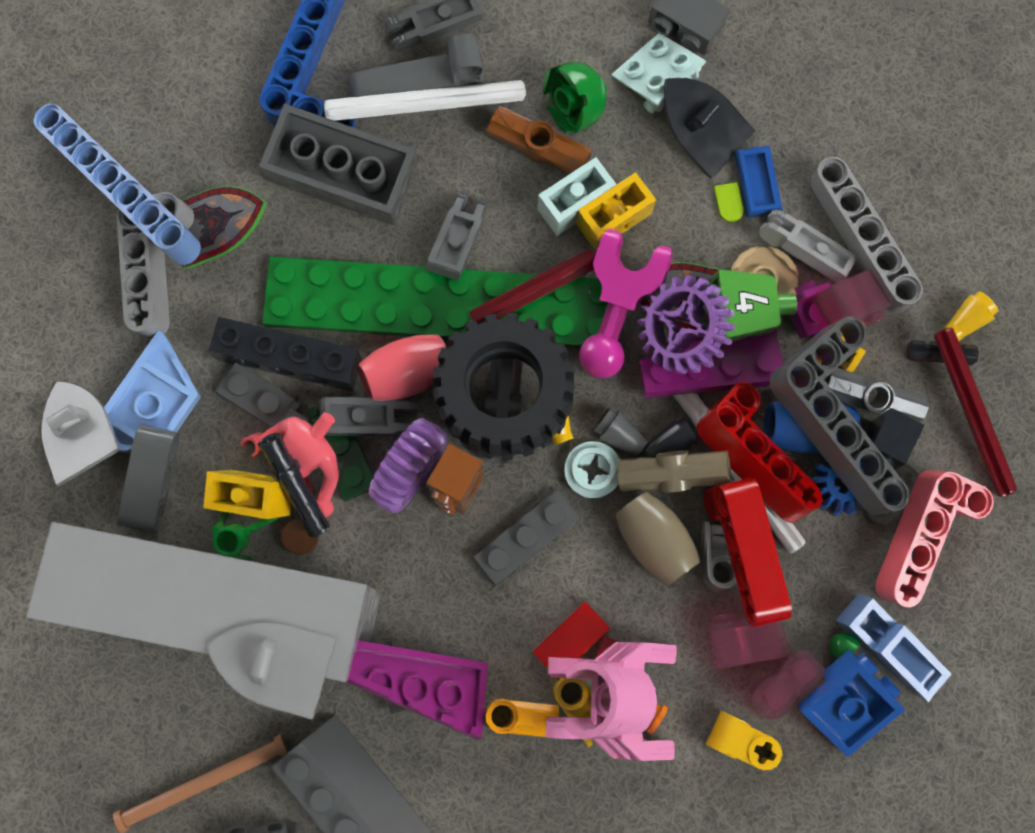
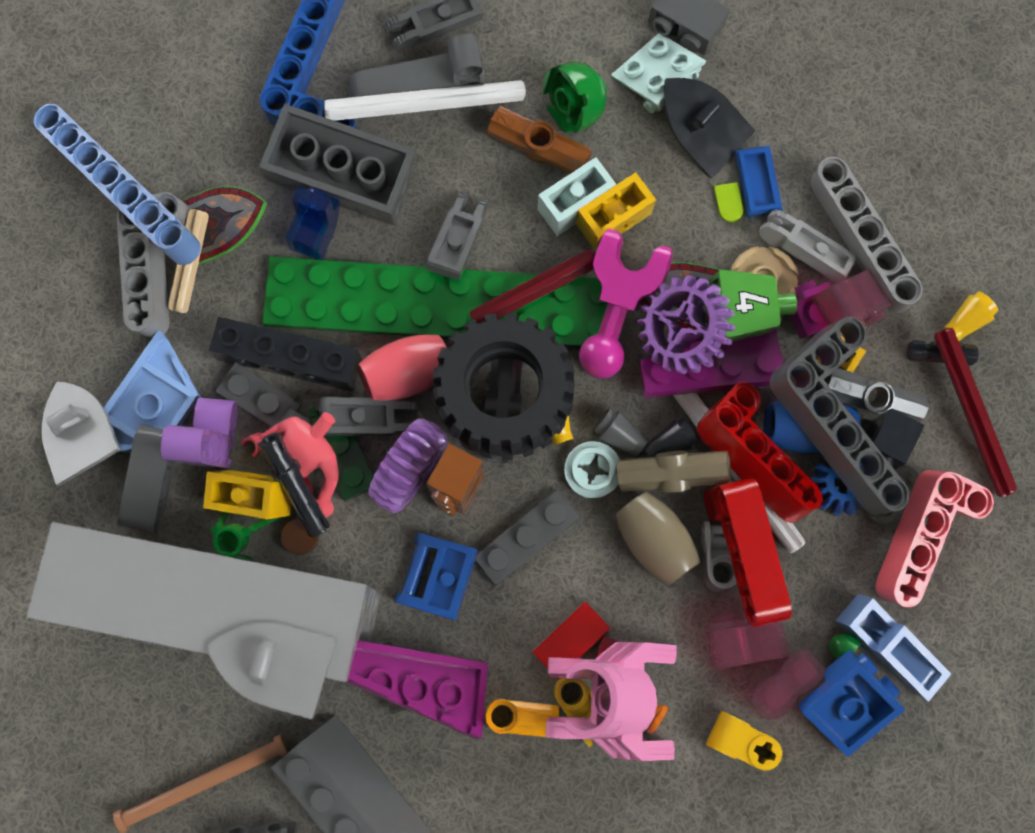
none -> medium lavender beam [161,397,238,468]
none -> tan axle [167,209,209,313]
none -> clear blue brick [285,186,340,260]
none -> blue plate [394,532,478,621]

